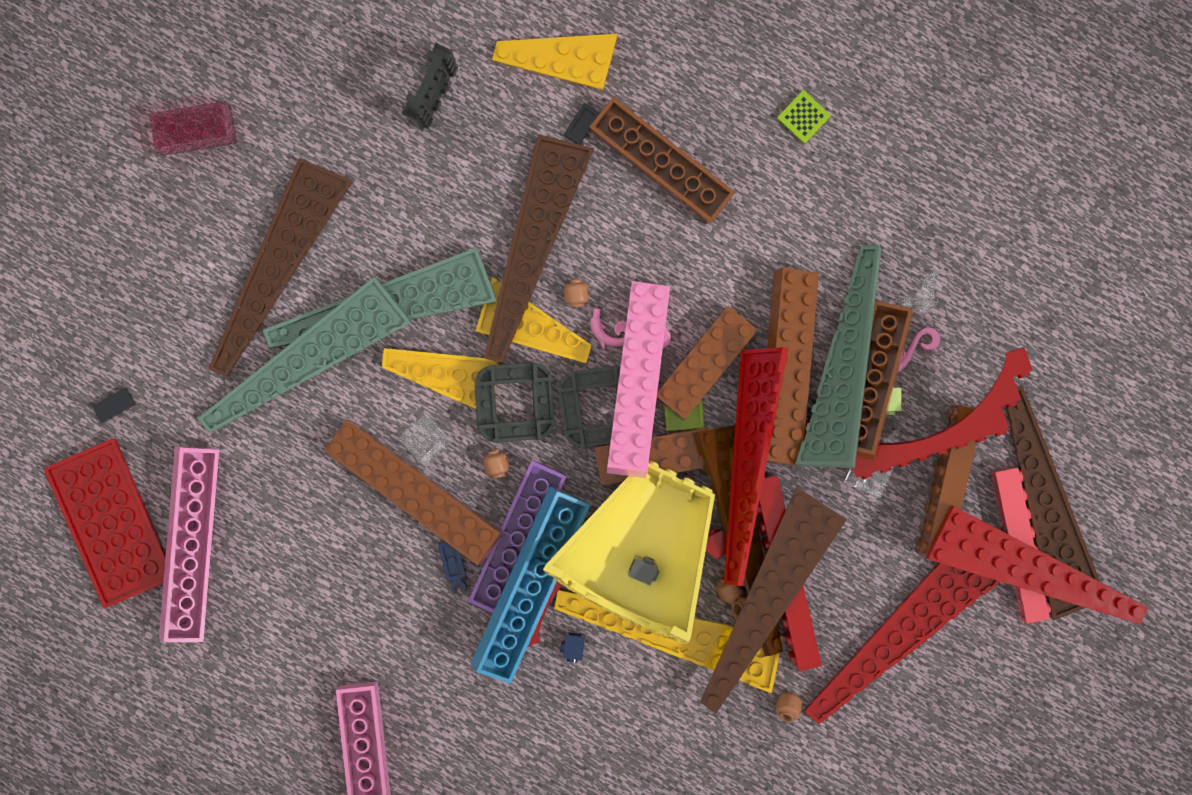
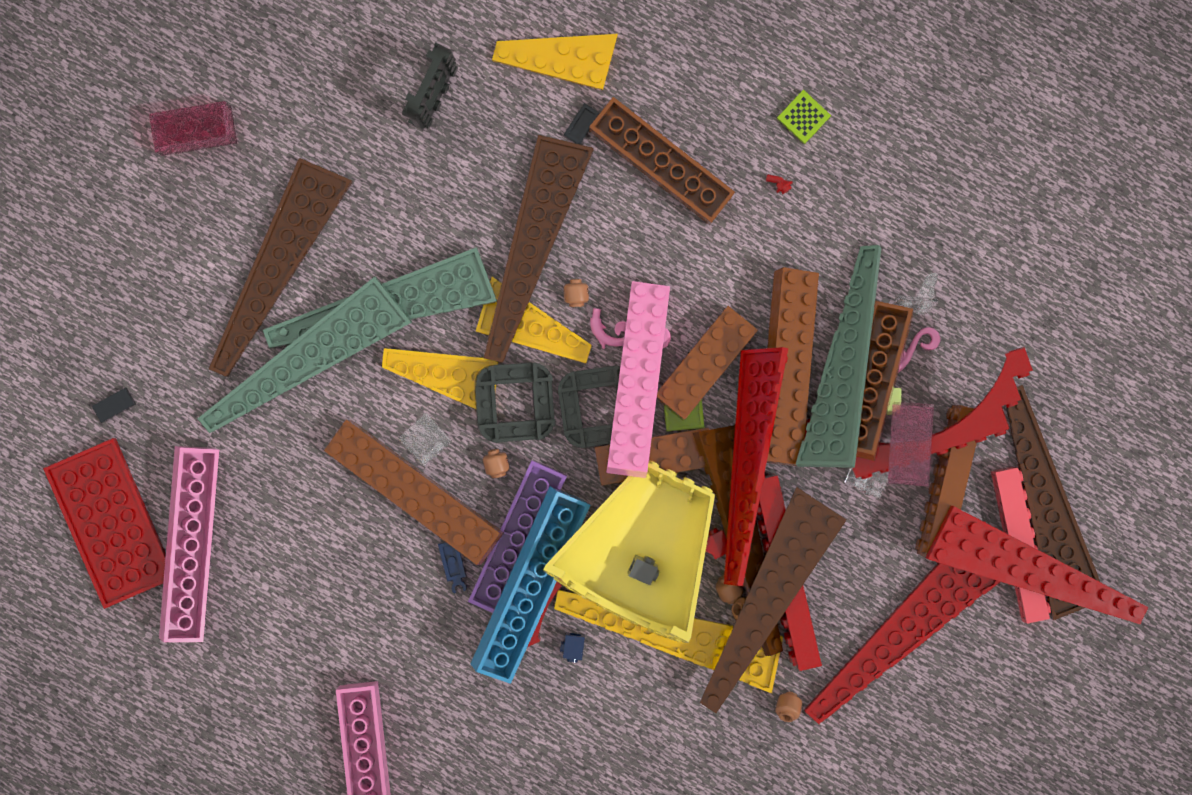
none -> red plate [766,174,793,195]
none -> clear pink brick [888,402,935,487]

